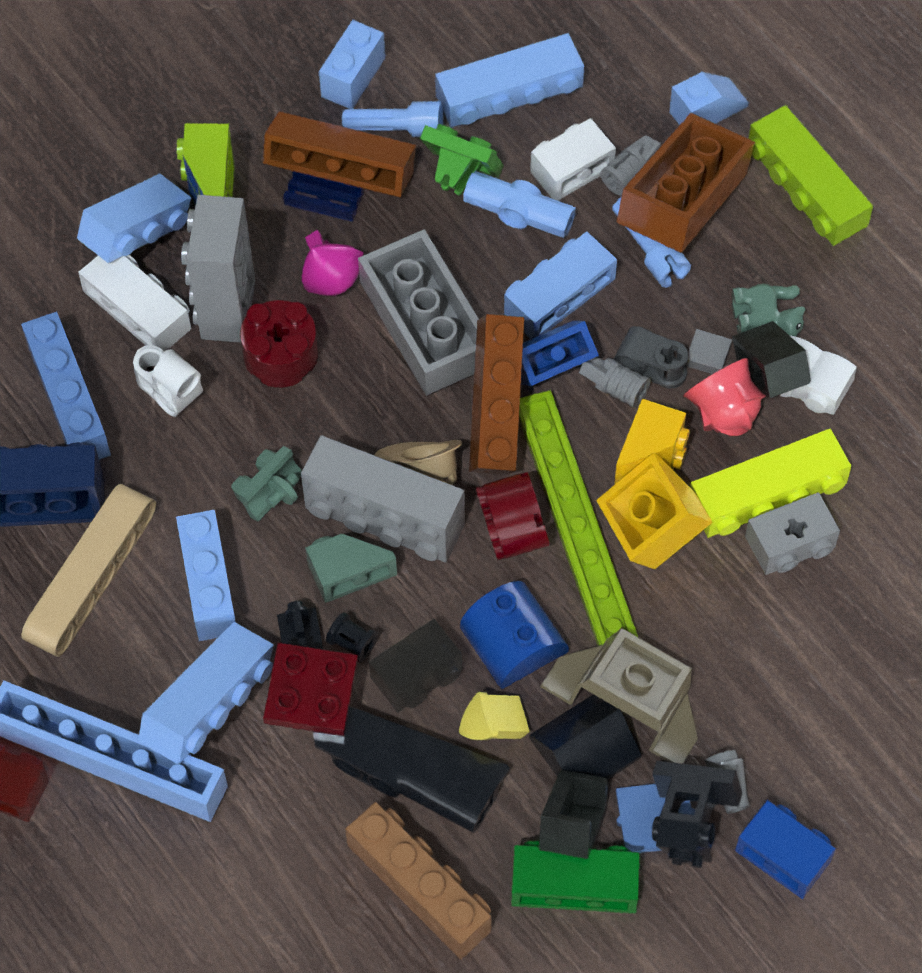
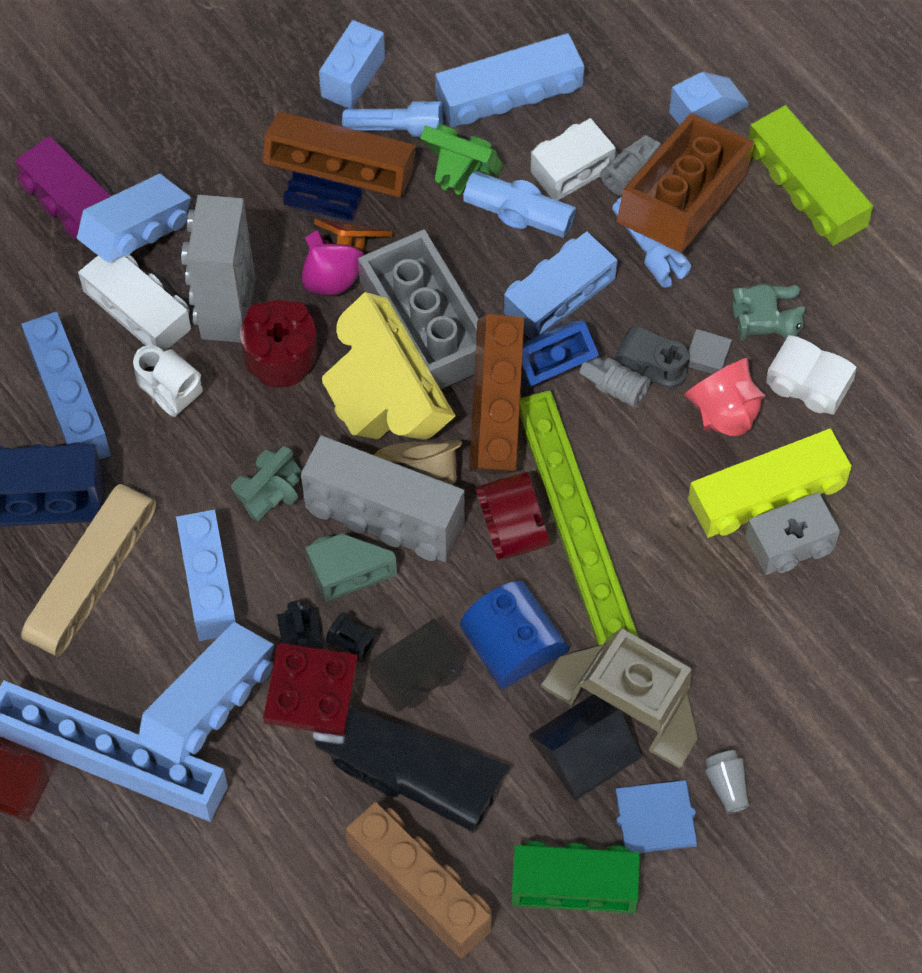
lime slope [177,123,235,206] -> none
light yellow tile [459,692,530,740] -> none
pearl dark grey panel [539,770,608,859] -> none
yellow slope [596,453,713,569] -> none
yellow slope [614,399,690,485] -> none
black tile [652,761,742,868] -> none
pearl dark grey panel [732,321,811,398] -> none
blue brick [735,800,836,900] -> none
none -> magenta brick [15,136,111,239]
none -> orange piece [314,218,393,251]
none -> light yellow brick [322,292,455,440]

